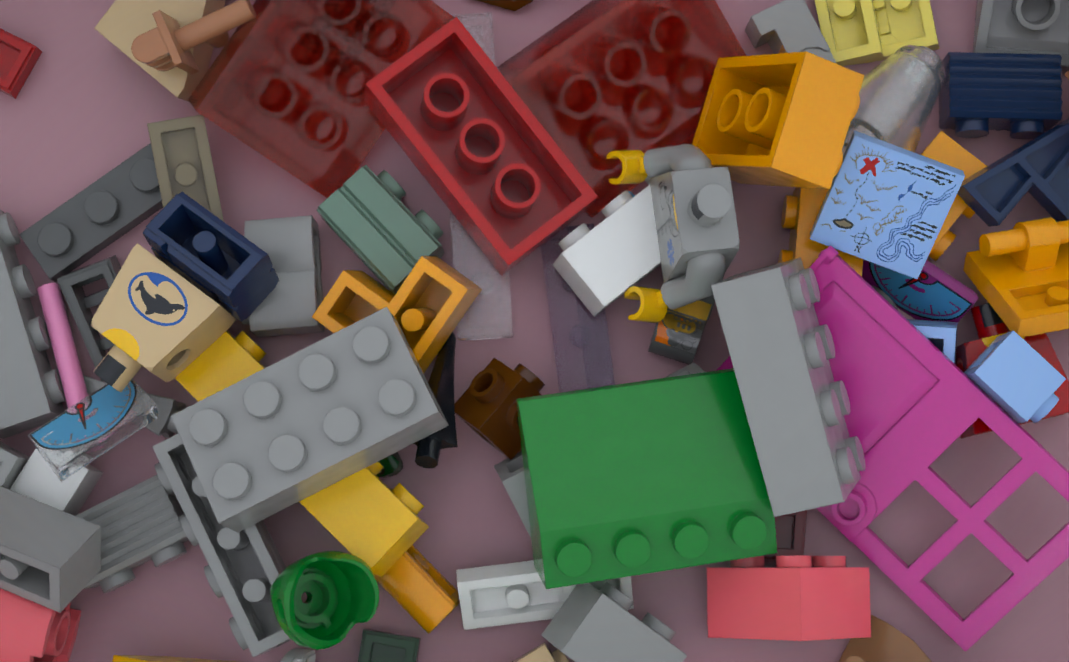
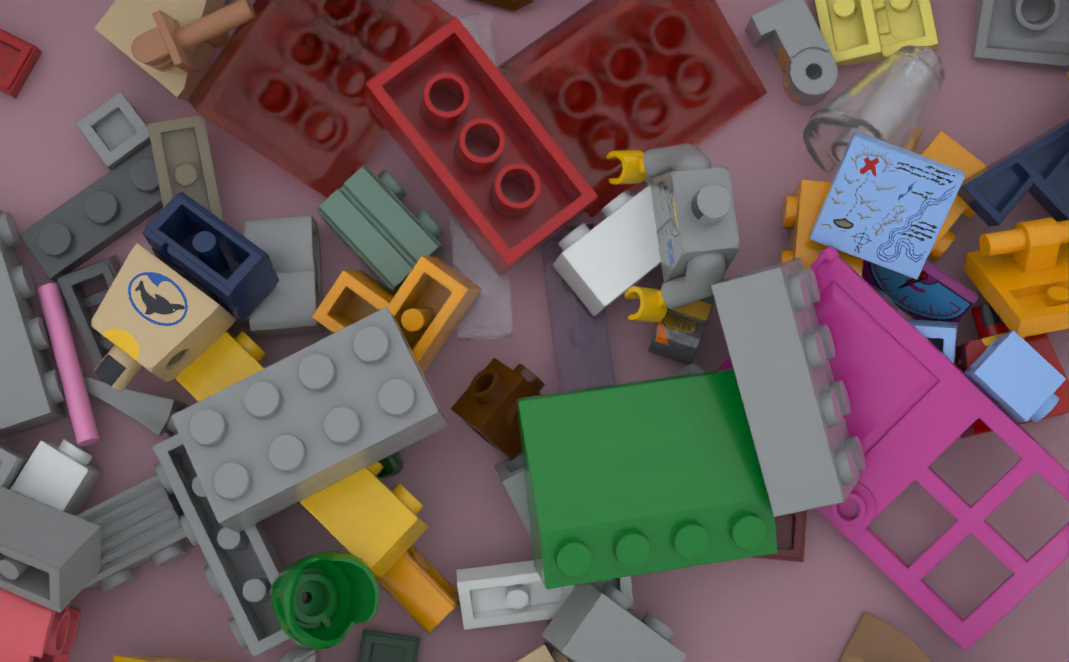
slope [28,379,159,482] -> none
black piece [413,332,458,468] -> none
light orange brick [692,51,864,189] -> none
coral brick [707,555,871,641] -> none
dark blue brick [939,52,1063,139] -> none
none -> light grey plate [76,92,151,170]

